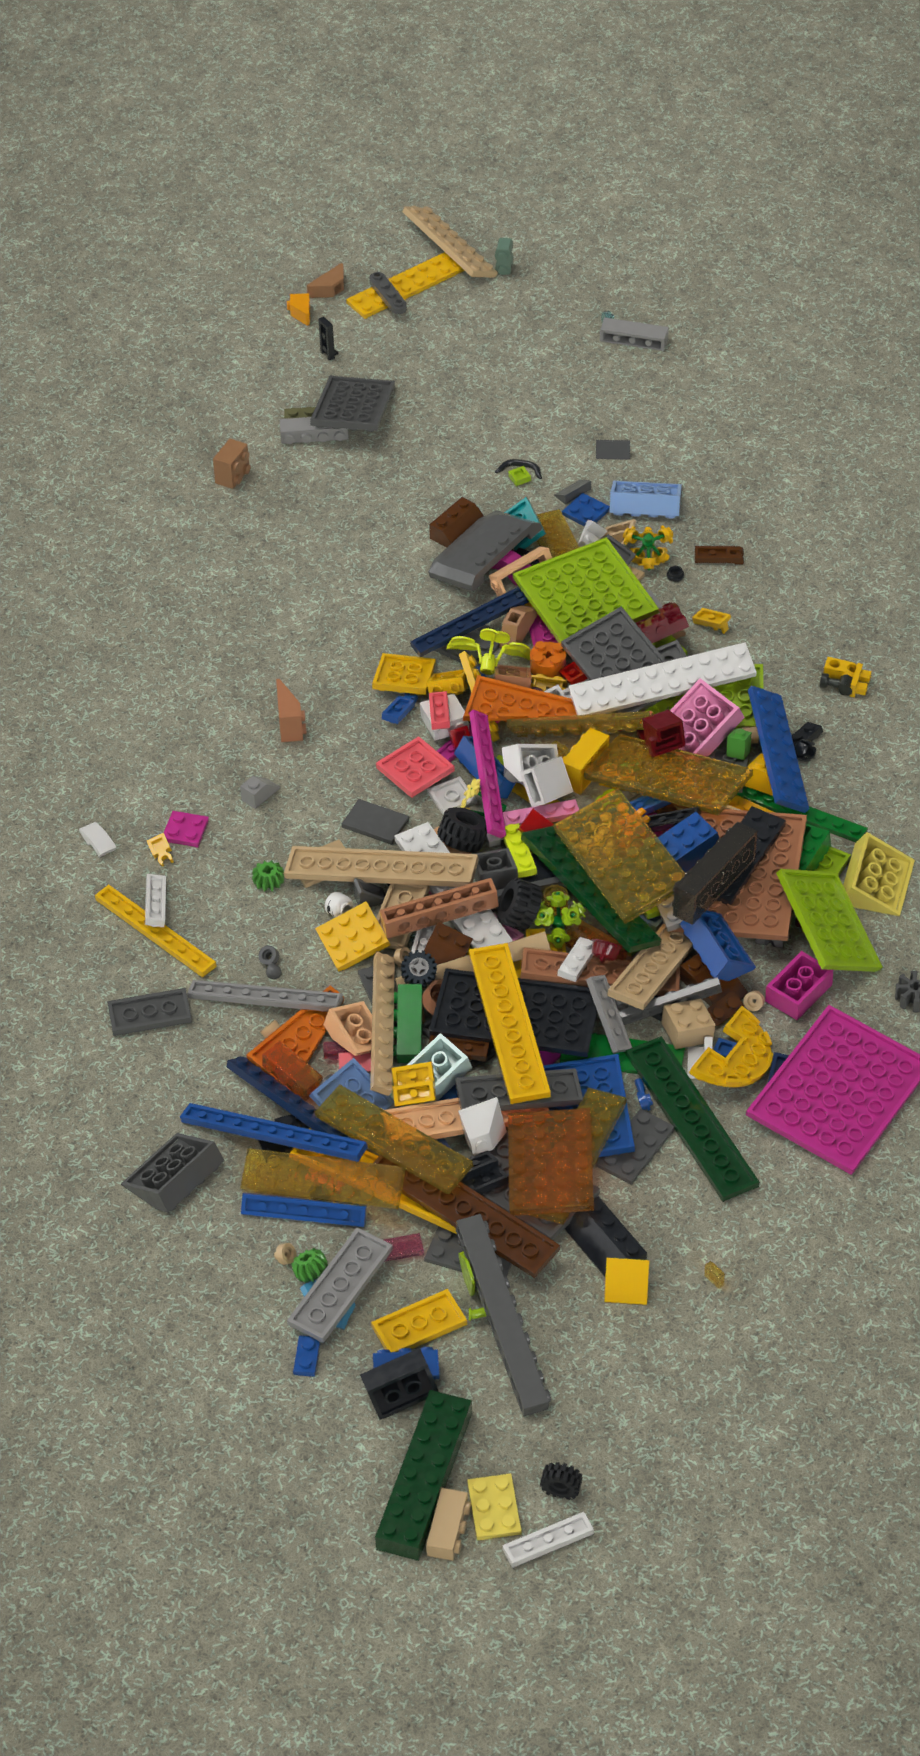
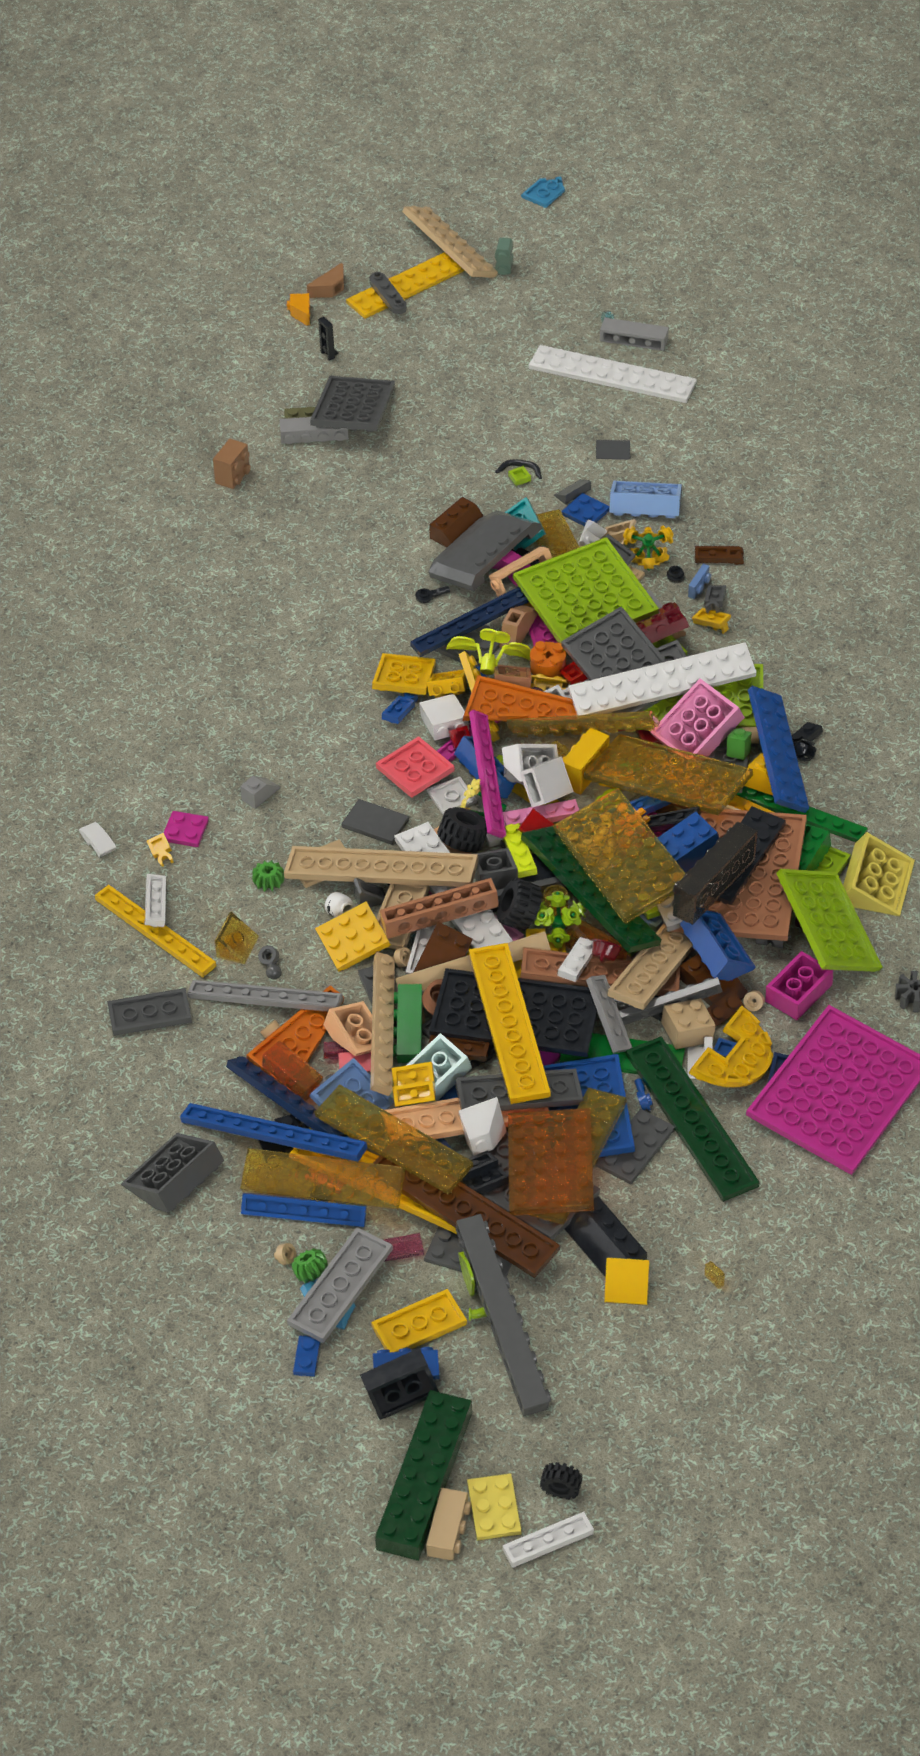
nougat slope [276,679,306,742] -> none
black wheel [401,950,437,988] -> none
coral tile [429,691,450,730] -> none
dark red plate [642,709,686,758] -> none
yellow hips [819,657,872,698] -> none
none -> clear yellow slope [215,912,259,964]
none -> black plate [415,586,450,603]
none -> dark azure tile [521,176,565,208]
none -> white plate [529,345,697,403]
none -> medium blue plate [688,564,711,599]
none -> dark grey plate [704,585,726,613]

